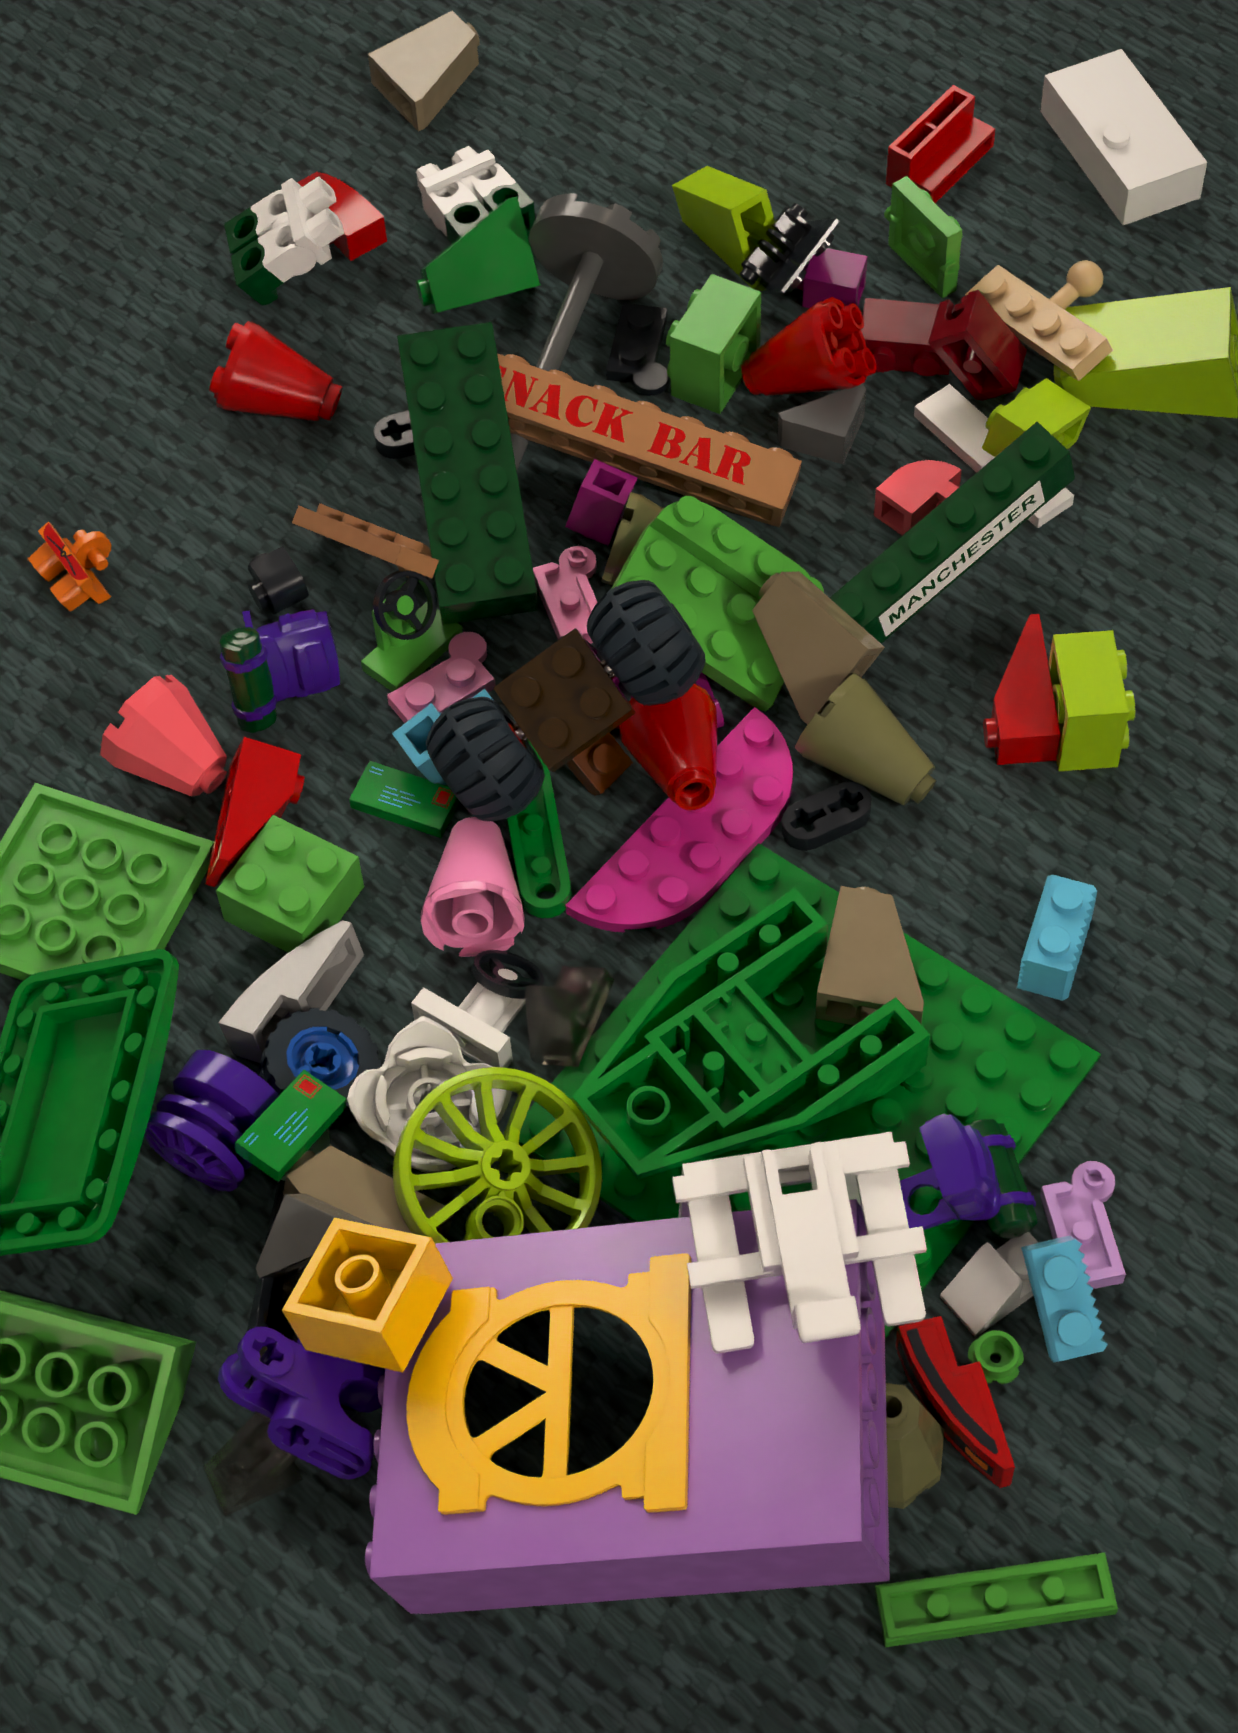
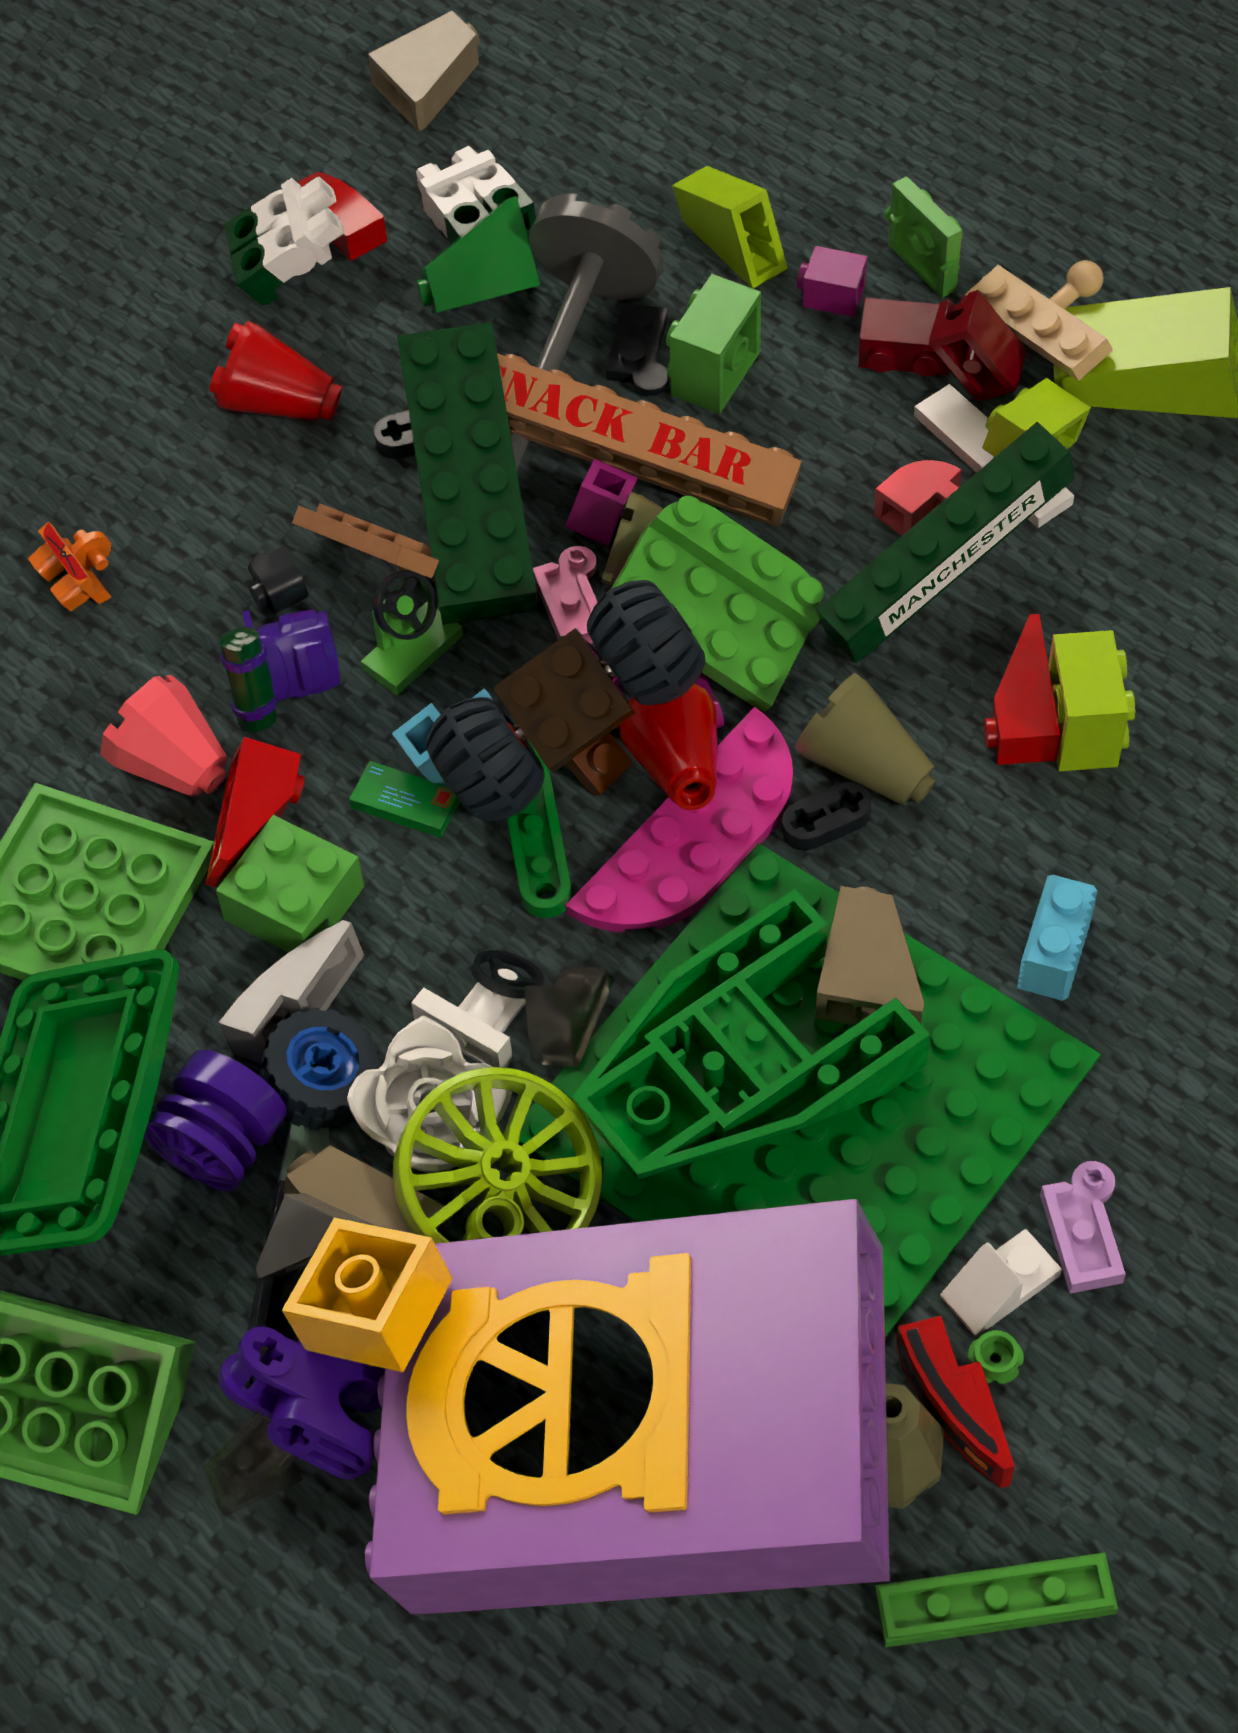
green tile [235,1070,347,1182] -> none
bright pink hinge [387,632,496,723] -> none
bright pink cone [421,817,525,957] -> none
white piece [672,1132,927,1353] -> none
black hinge [739,203,840,294] -> none
red cone [741,297,877,396] -> none
dark tan slope [752,571,885,725] -> none
dark grey slope [777,383,866,464] -> none
red piece [886,85,995,203] -> none
dark purple piece [900,1113,1038,1238] -> none
medium azure brick [1021,1235,1108,1362] -> none
white brick [1040,49,1207,225] -> none

